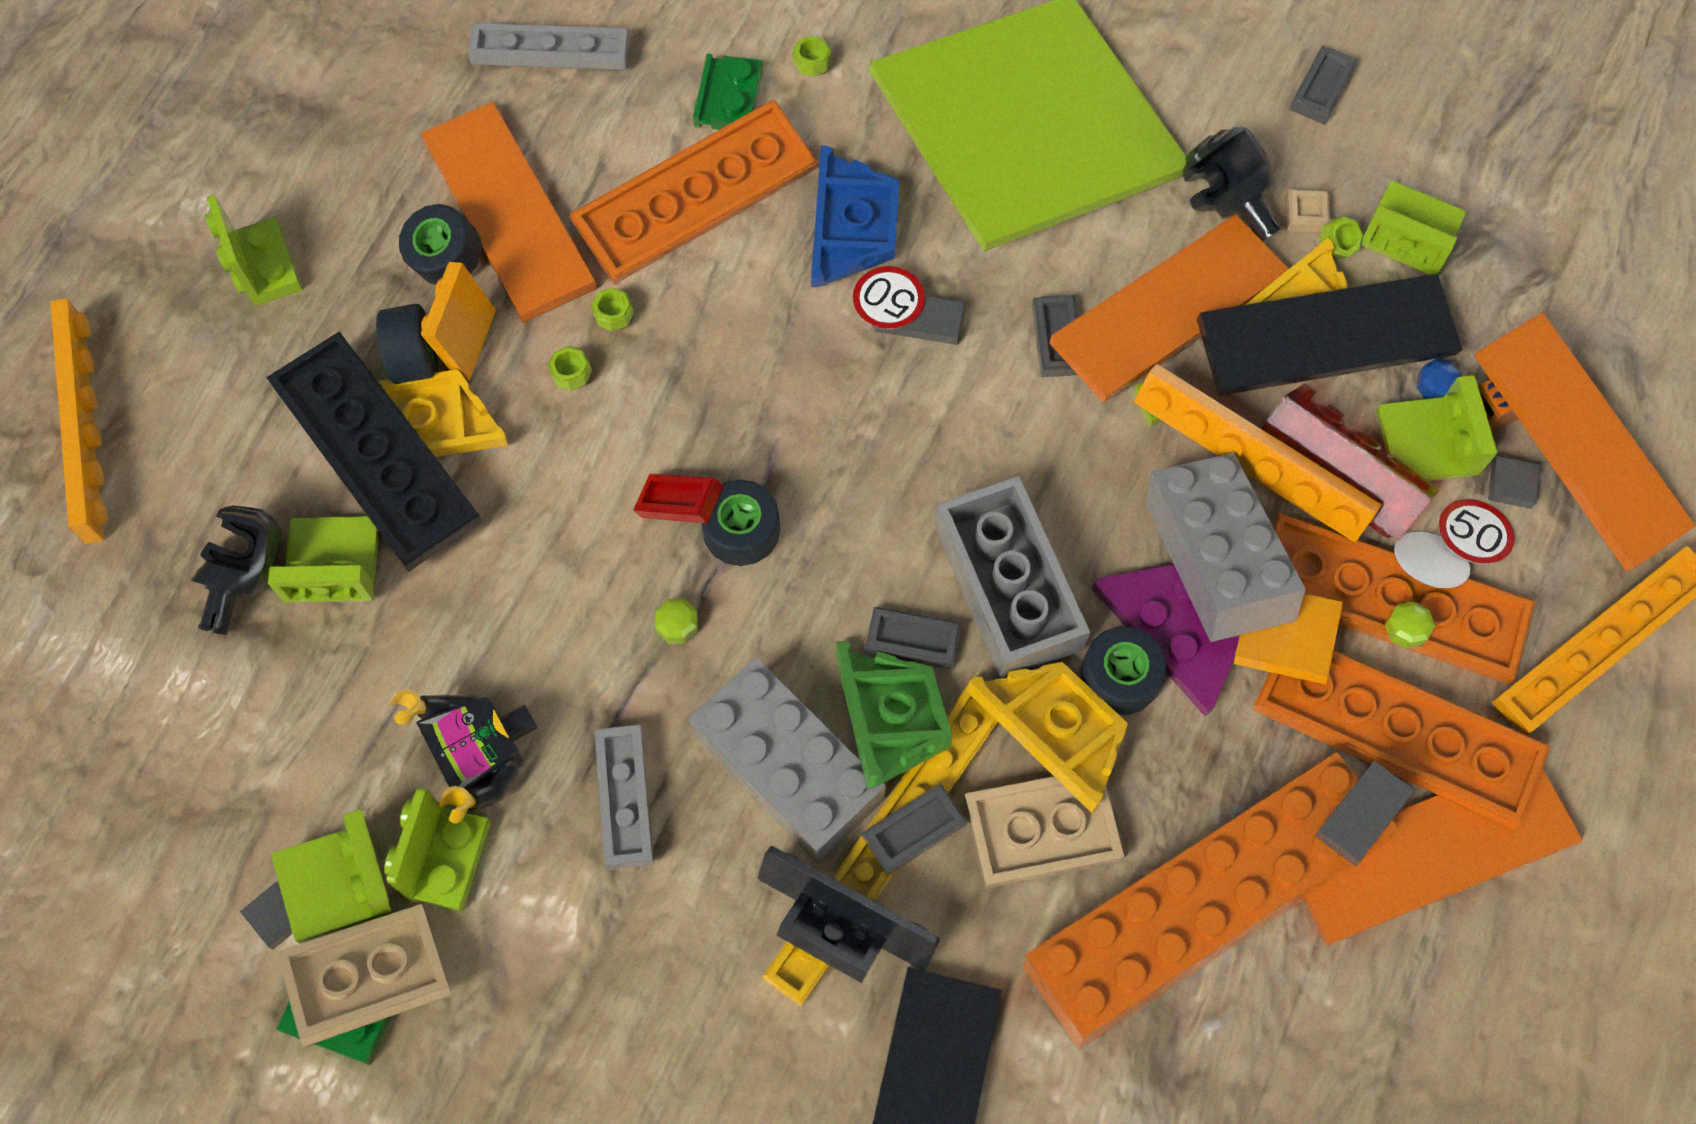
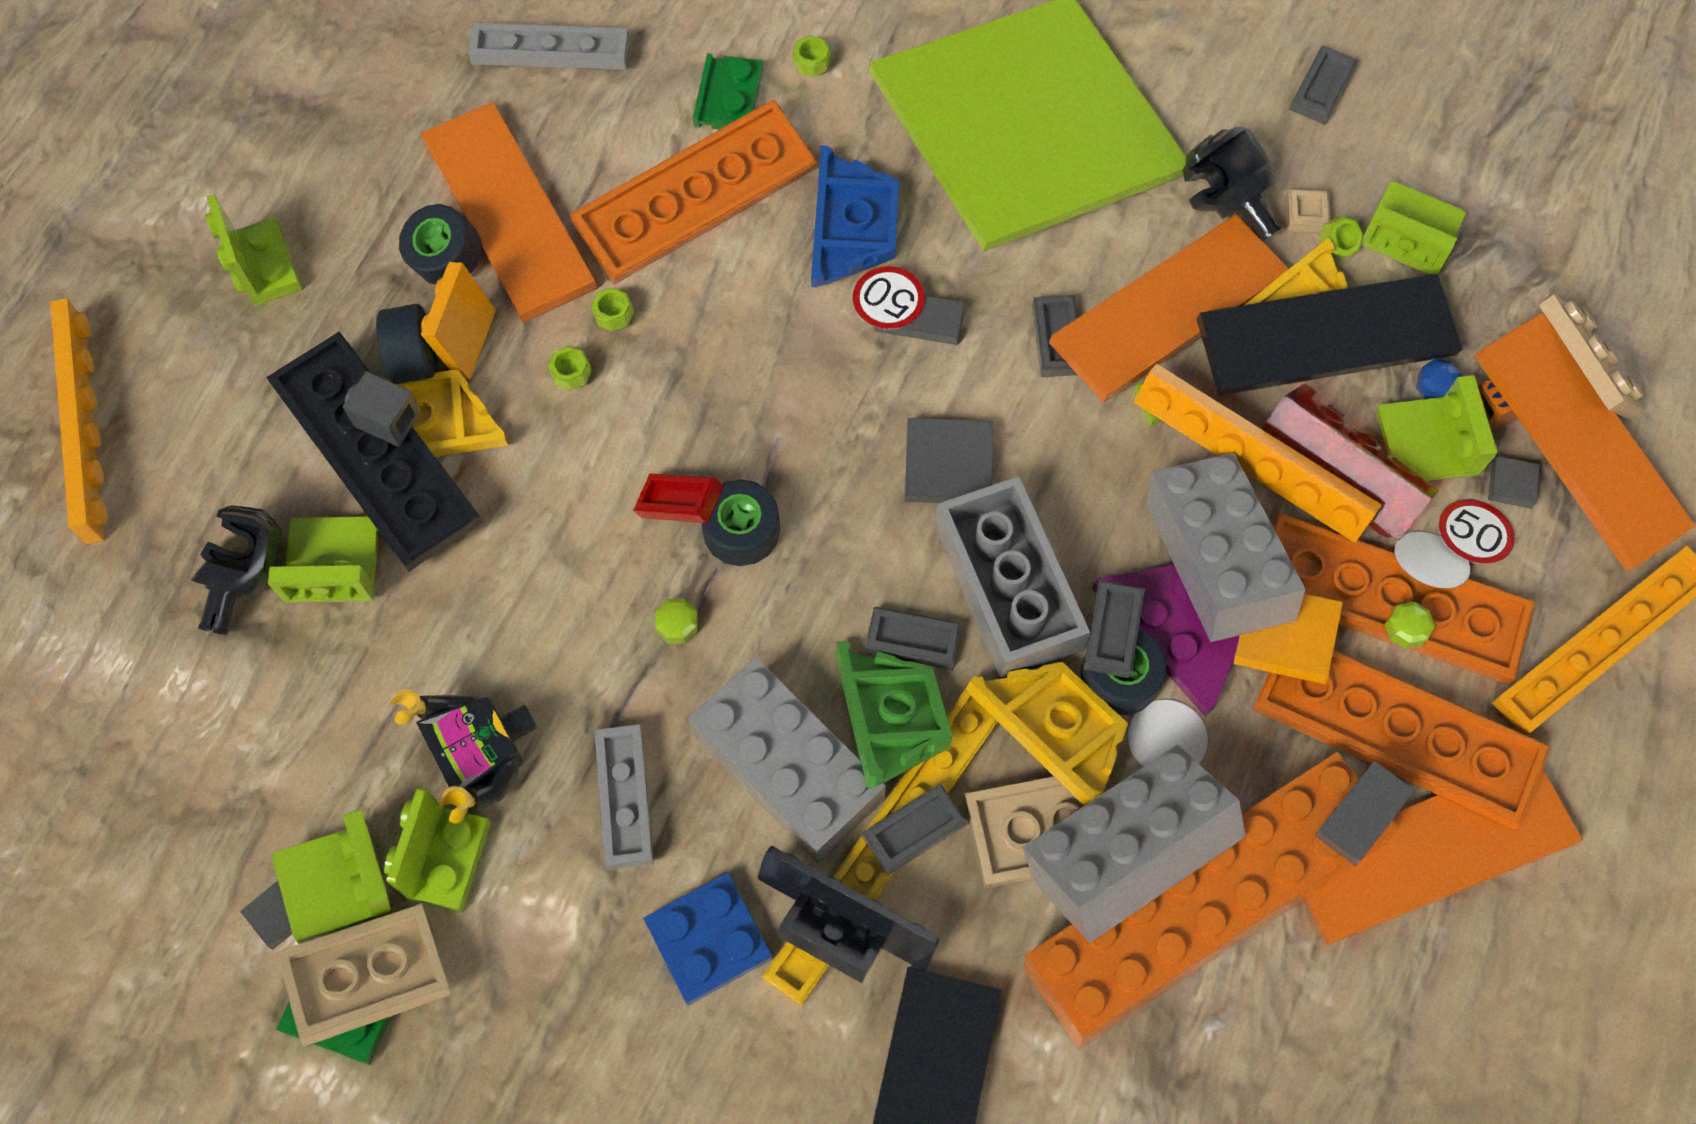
none -> dark grey brick [343,371,422,447]
none -> blue plate [643,872,773,1006]
none -> dark grey tile [905,418,993,503]
none -> light grey brick [1023,745,1246,943]
none -> dark grey tile [1083,580,1145,678]
none -> white sticker [1128,700,1208,767]
none -> tan plate [1539,295,1645,420]

